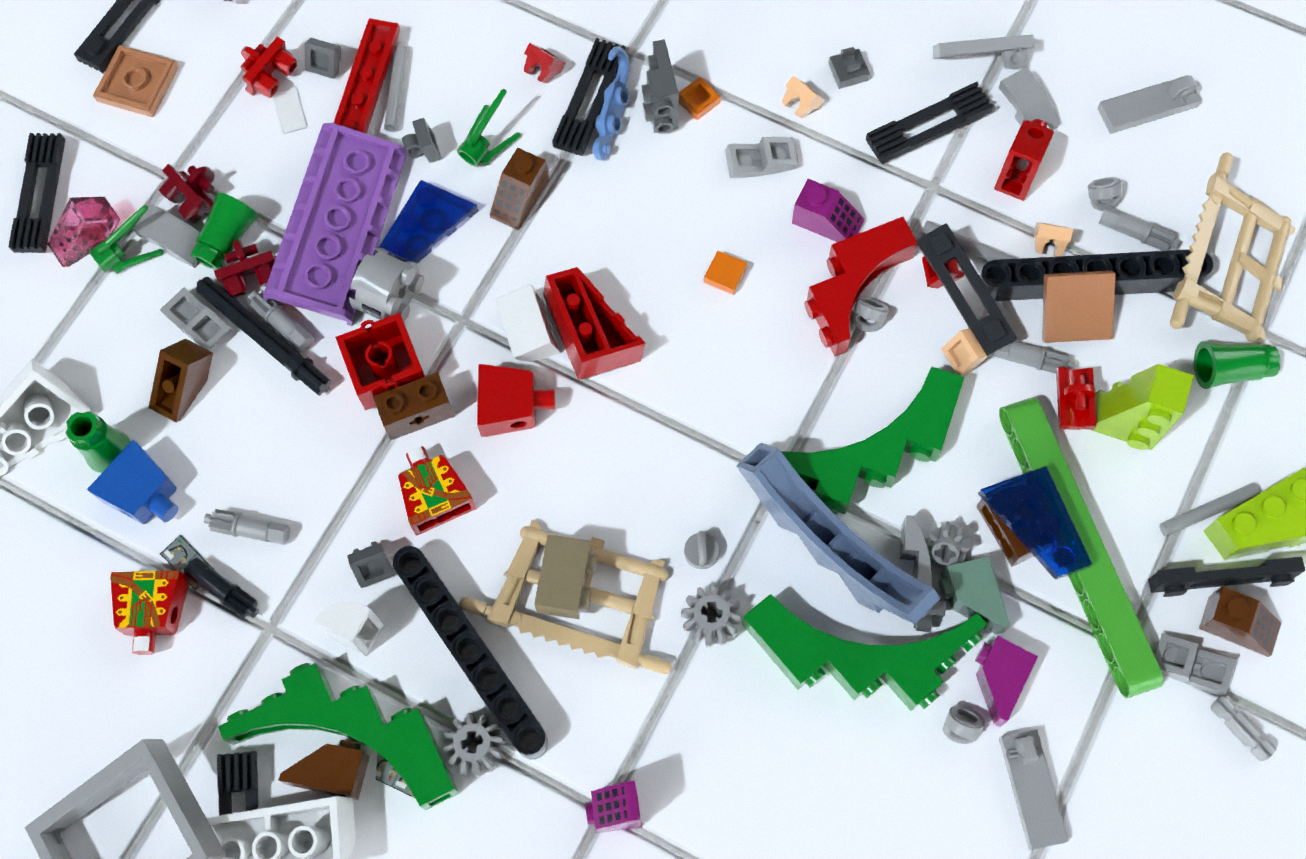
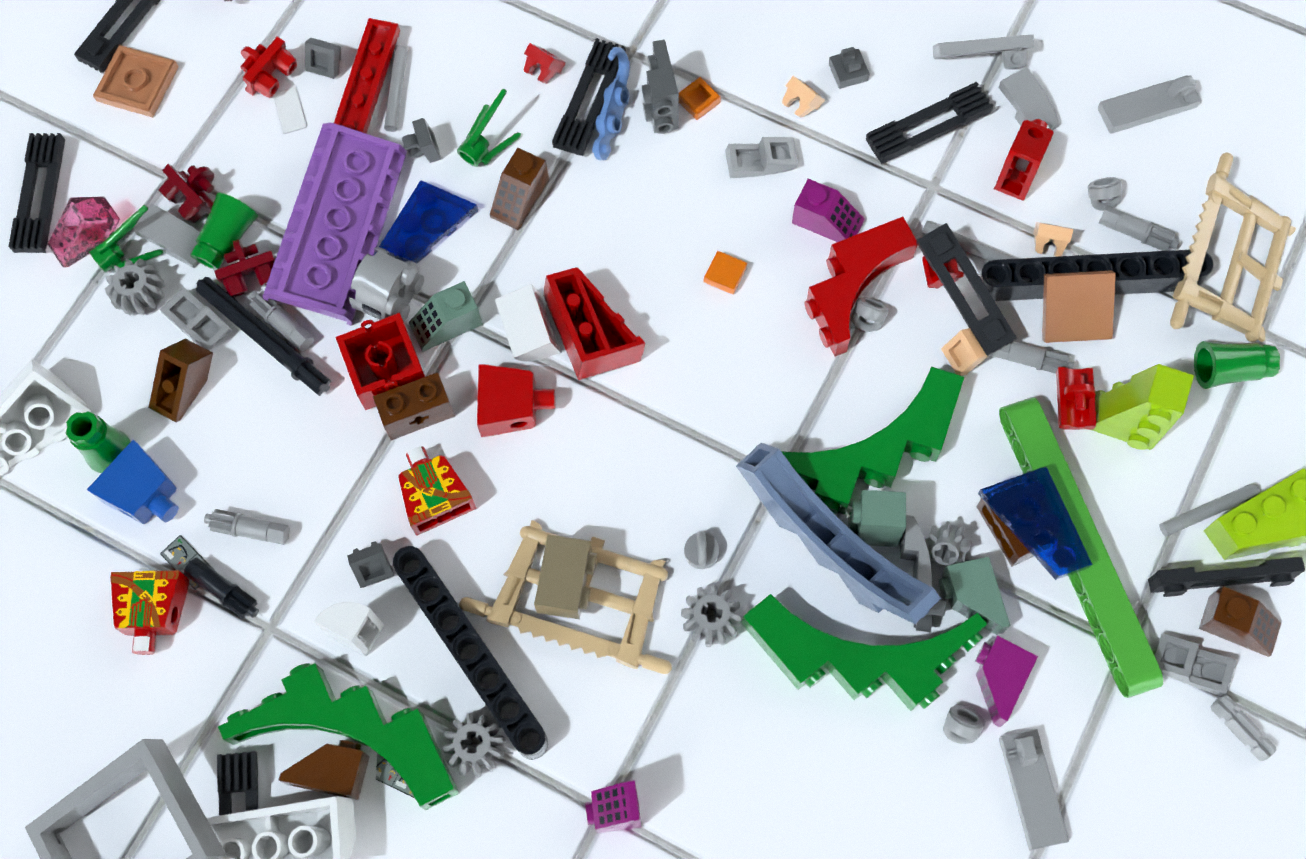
none -> light grey gear [104,258,165,316]
none -> sand green slope [408,281,483,352]
none -> sand green brick [848,490,906,547]

